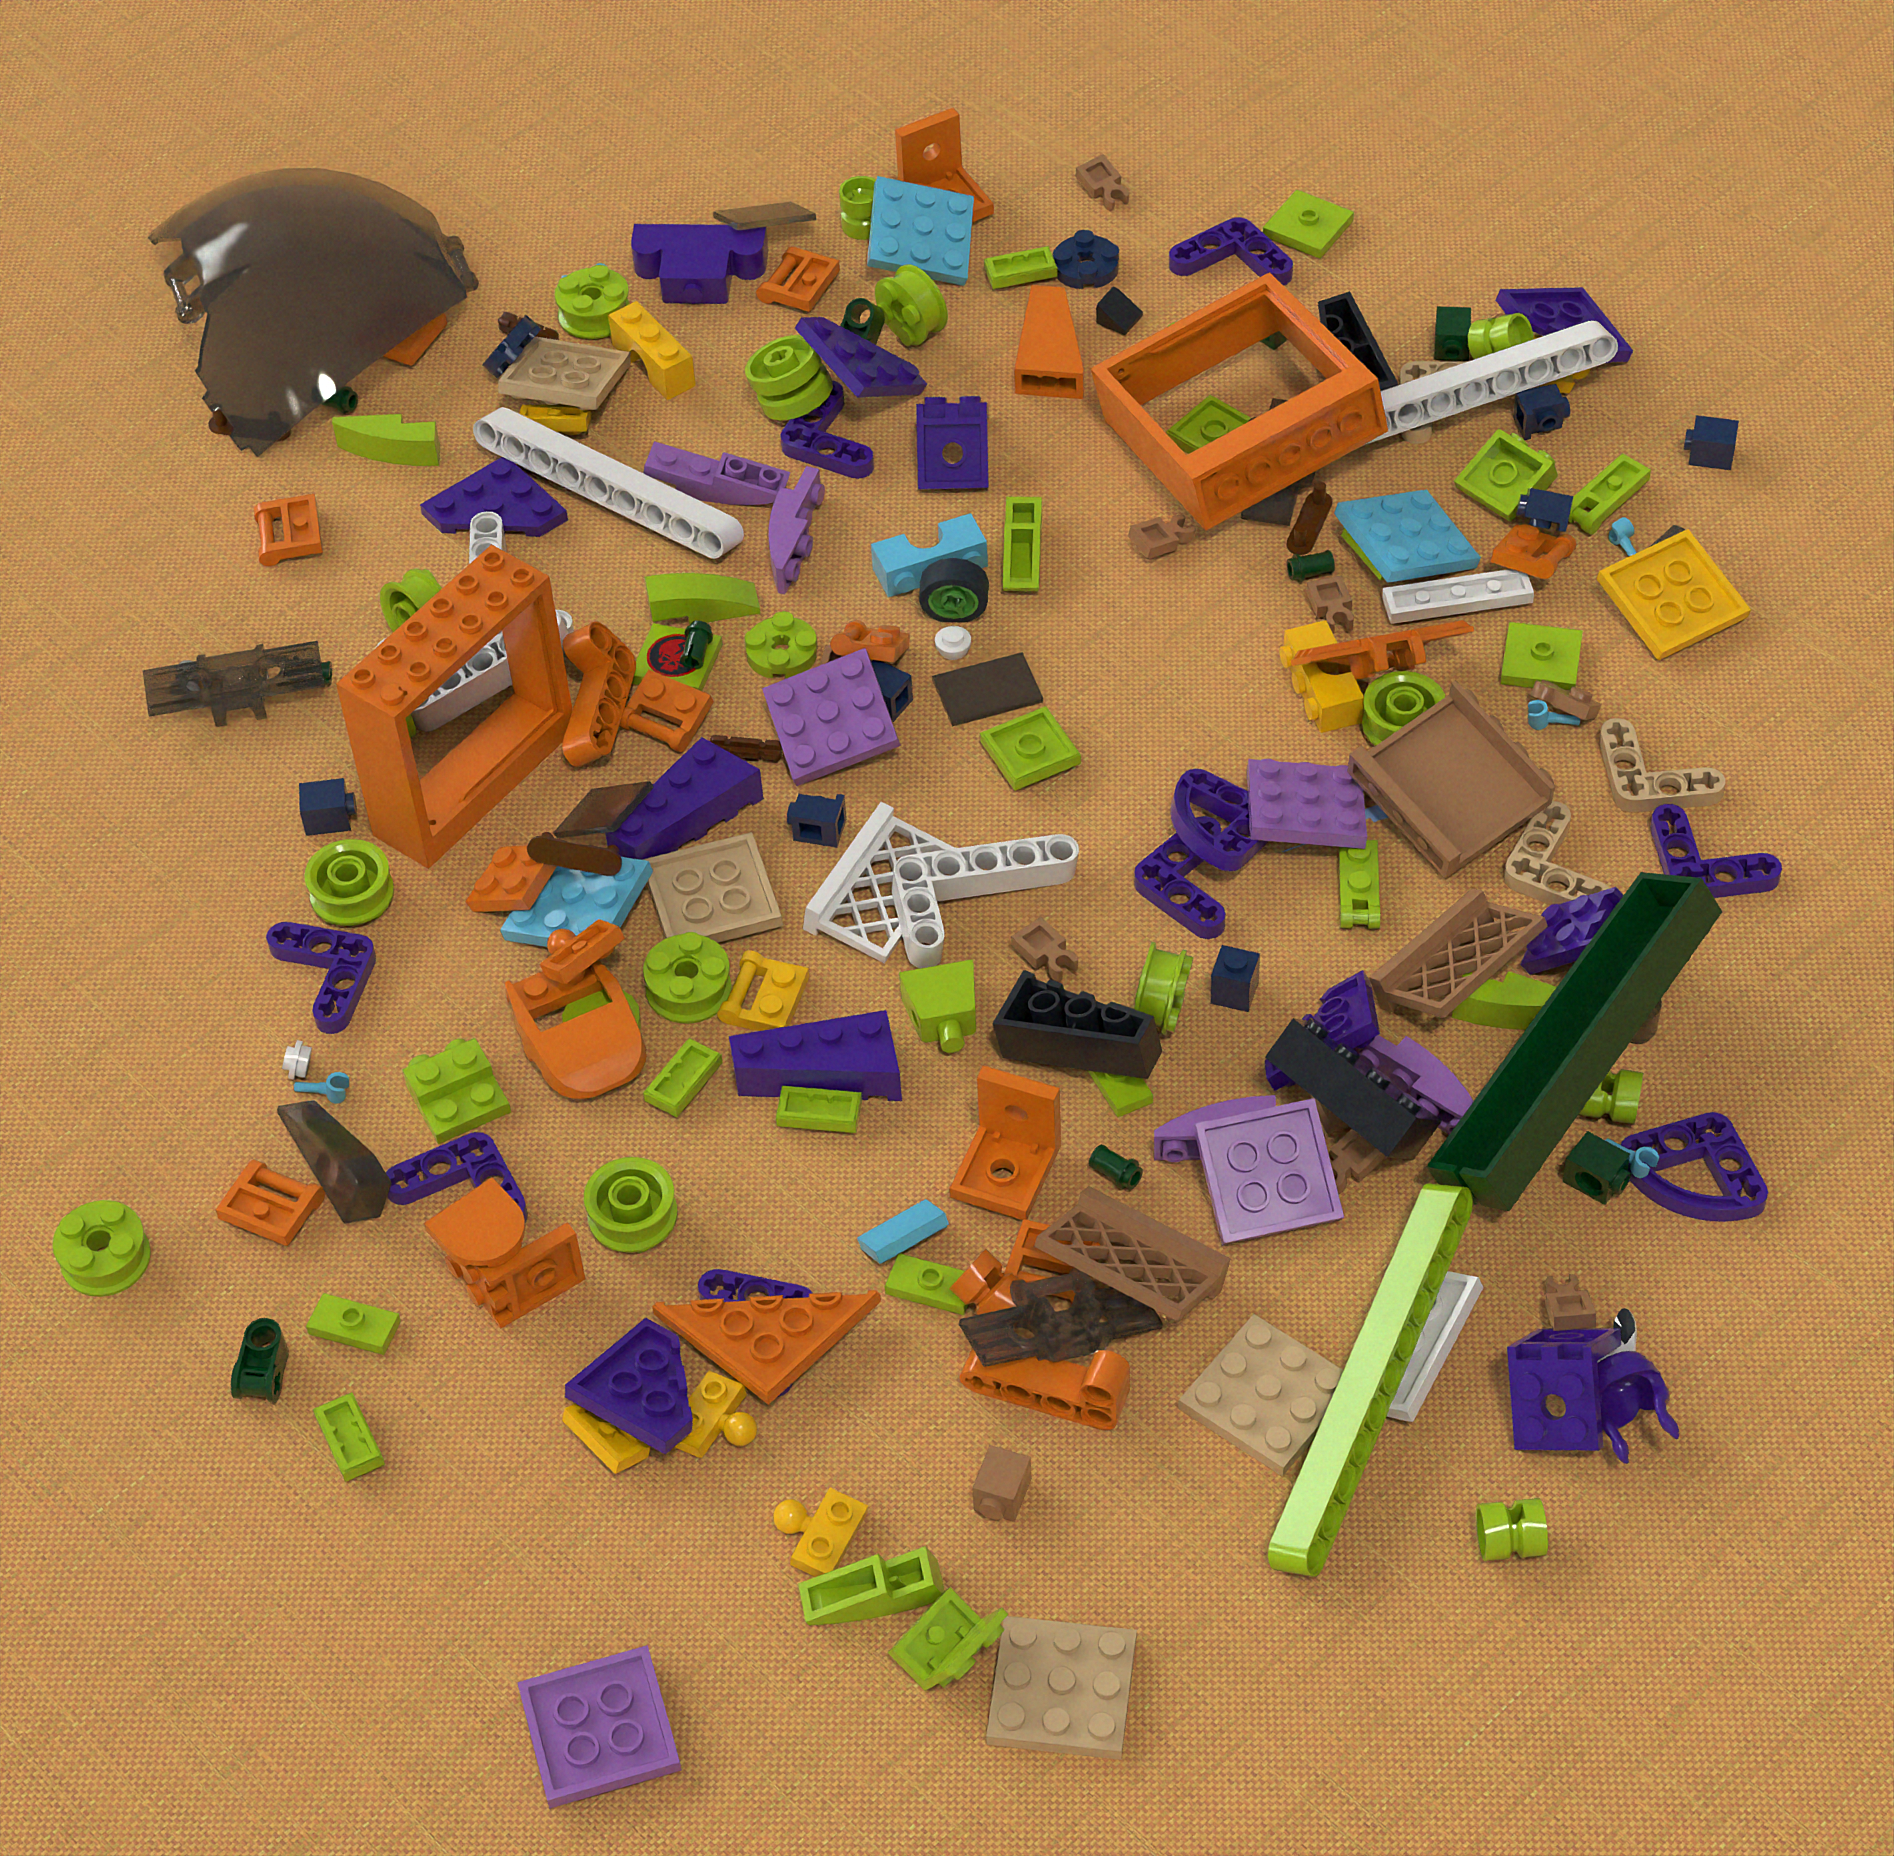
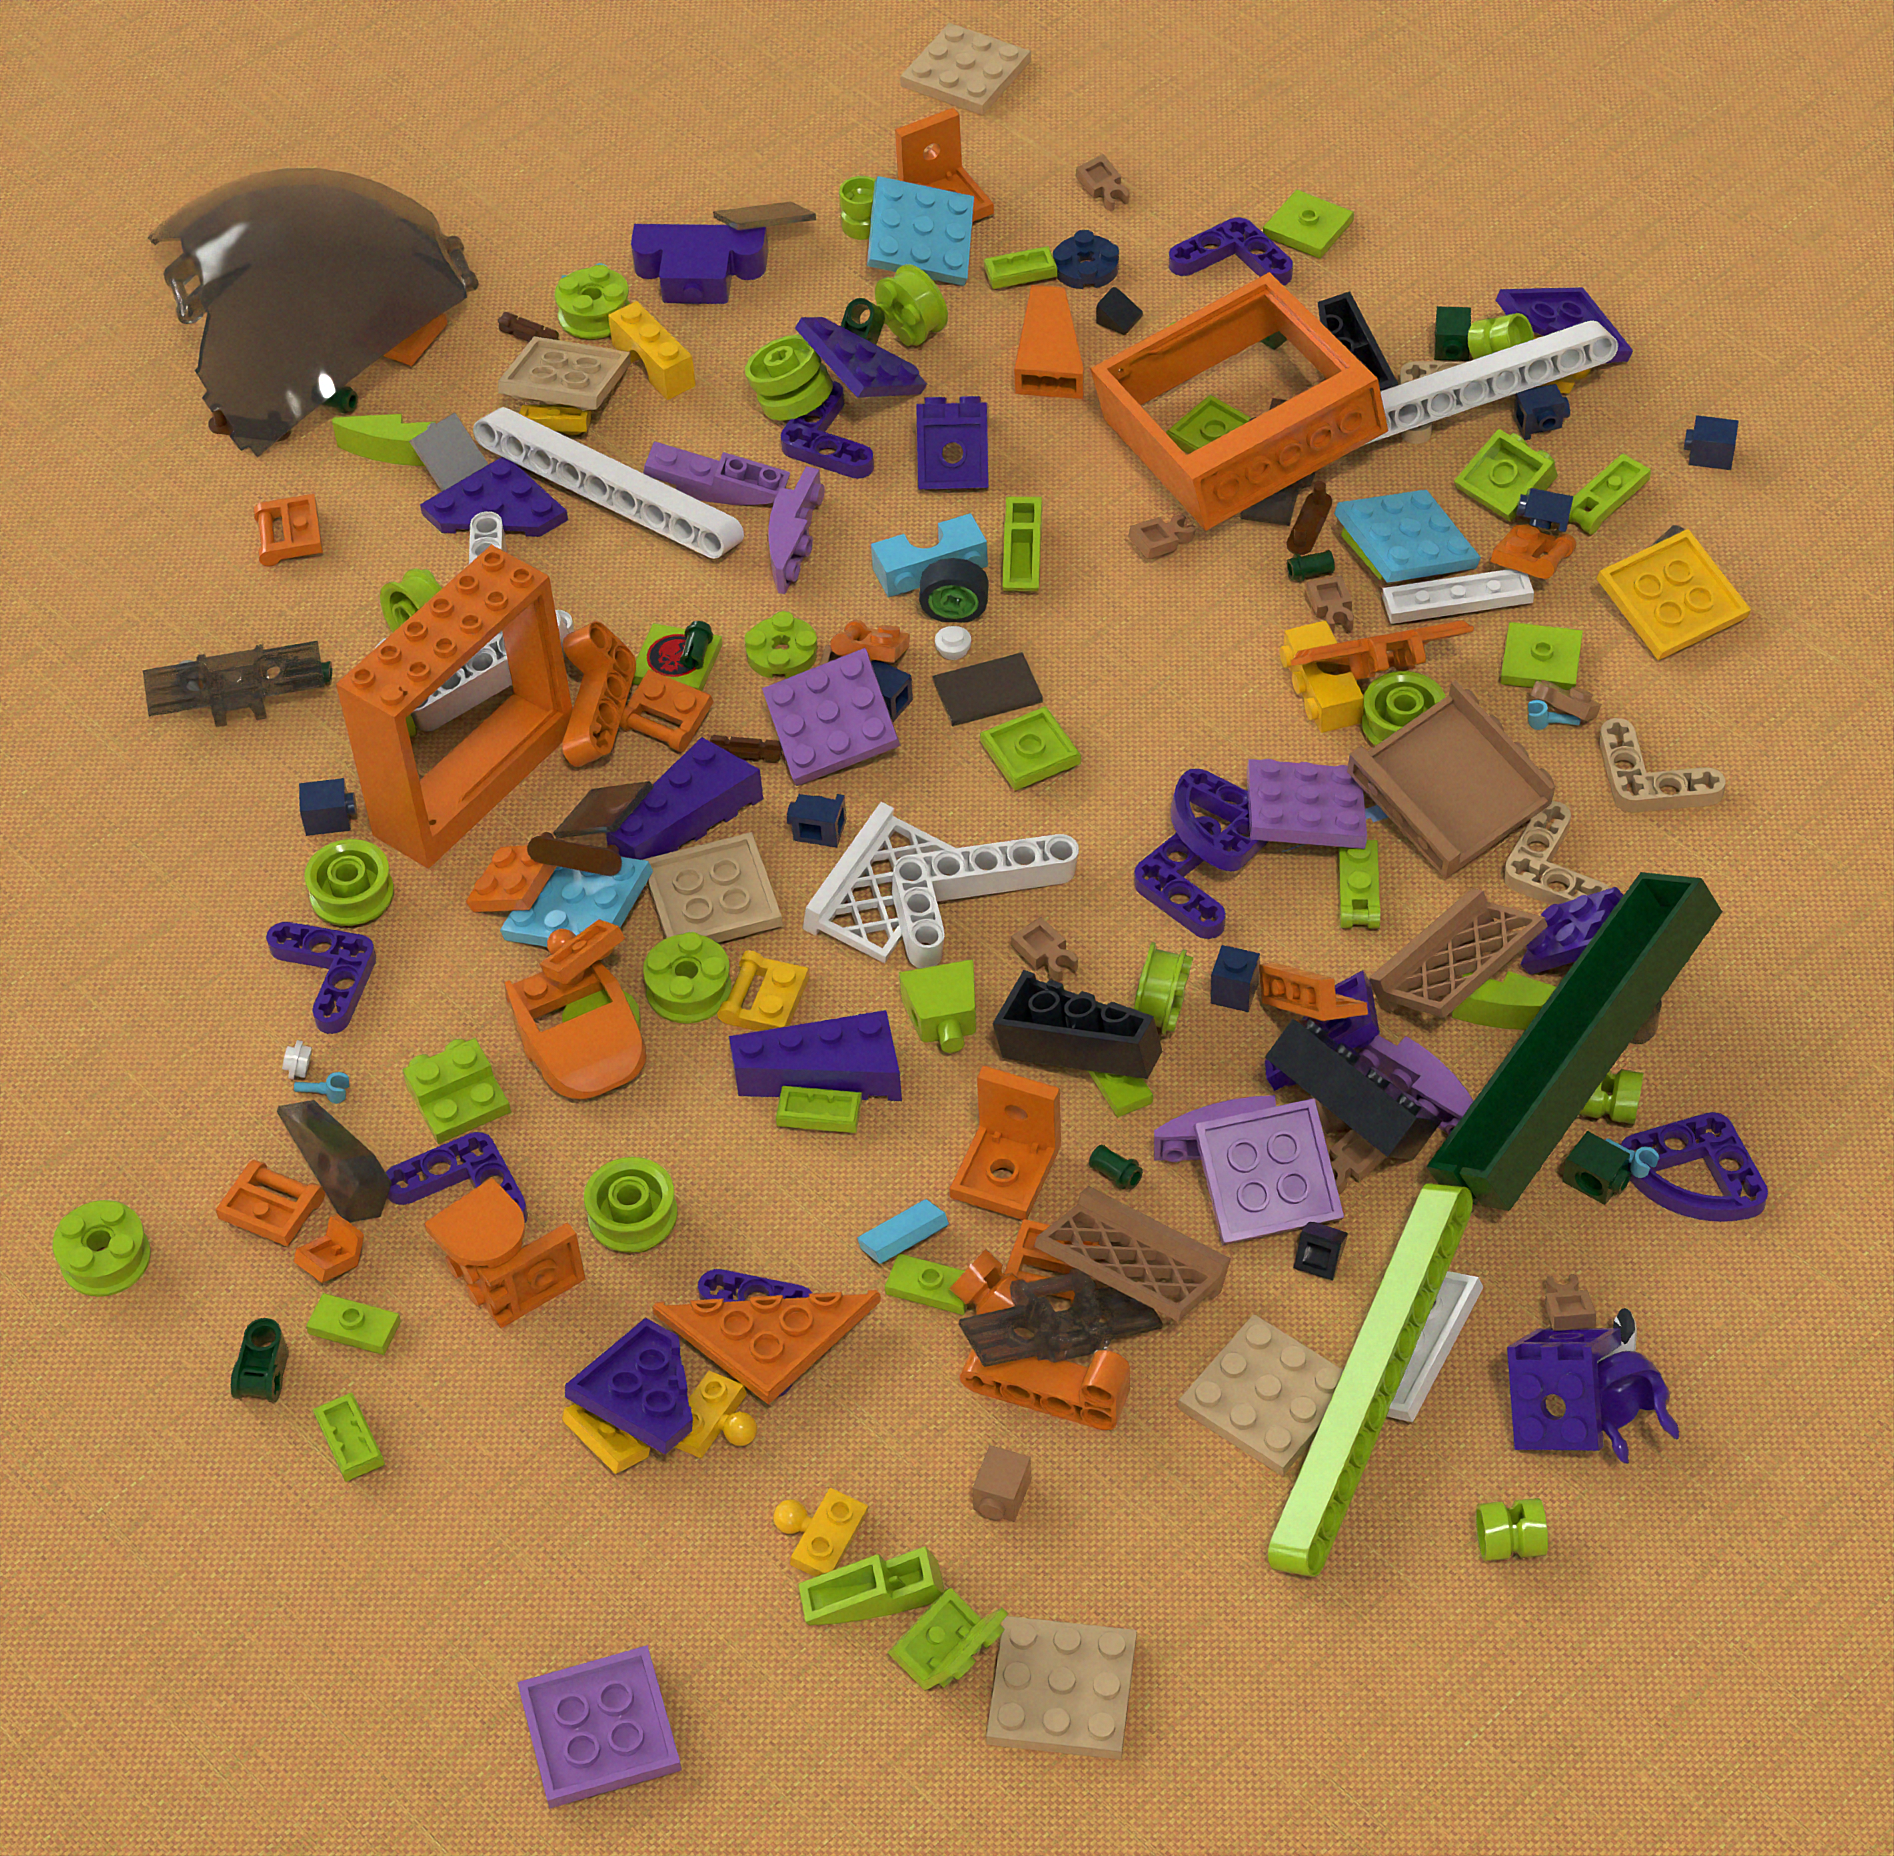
dark blue plate [482,315,542,379] -> none
lime plate [643,1038,723,1117] -> none
lime slope [644,573,761,625] -> none
orange plate [756,246,840,312] -> none
medium azure hand [1608,517,1637,556] -> none
dark purple beam [1650,804,1782,898] -> none
none -> orange bracket [293,1214,364,1283]
none -> light grey piece [409,412,488,491]
none -> tan plate [900,23,1031,115]
none -> orange fence [1259,962,1368,1021]
none -> black slope [1293,1221,1348,1281]

